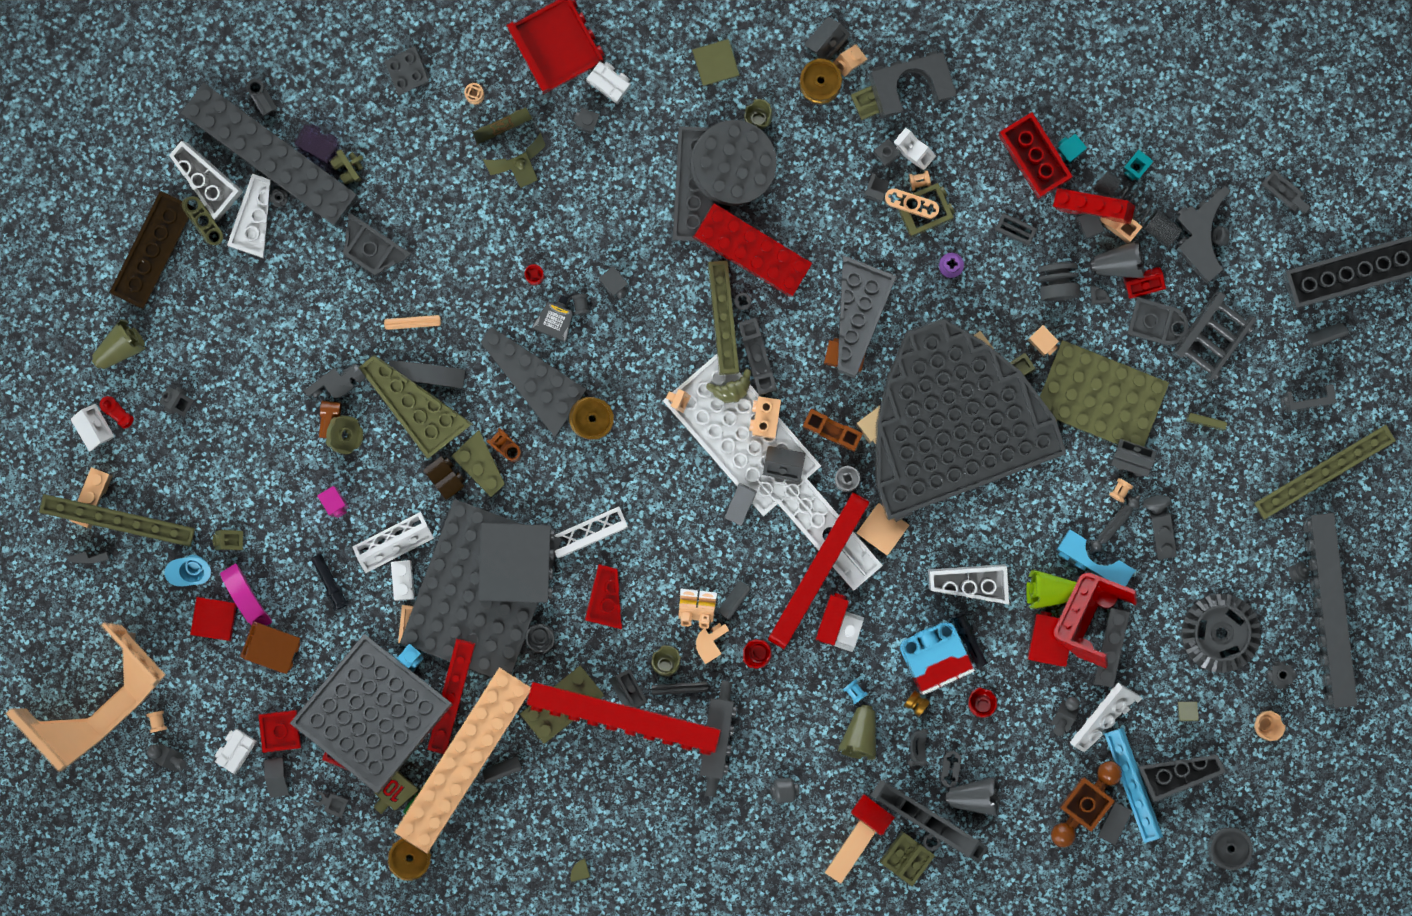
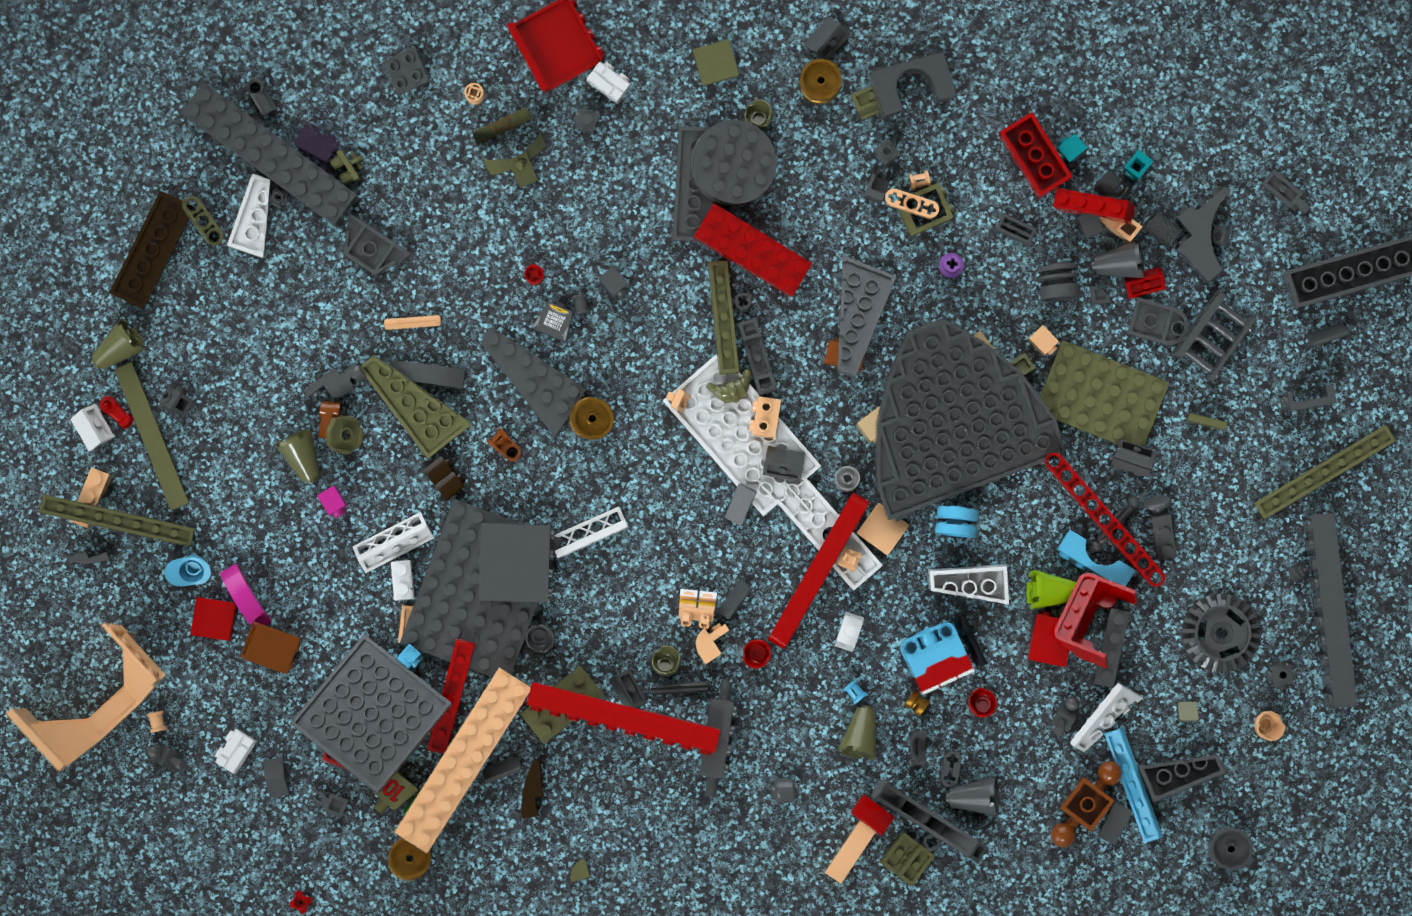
white wedge [169,141,243,220] -> none
olive bracket [212,530,243,550] -> none
red plate [258,710,301,753] -> none
black pin [311,553,350,611] -> none
olive wing [452,430,505,498] -> none
red wing [584,564,622,629] -> none
dark orange arch [802,409,863,452] -> none
red window [815,593,849,646] -> none
light nougat bracket [833,44,867,77] -> none
white brick [894,128,936,170] -> none
light nougat bush [1109,478,1133,503] -> none
none -> olive tile [114,362,189,511]
none -> olive cone [275,428,320,484]
none -> red plate [289,891,312,914]
none -> dark brown slope [521,758,544,818]
none -> light nougat tile [837,547,862,572]
none -> medium azure wheel [935,506,979,538]
none -> red beam [1044,452,1165,587]

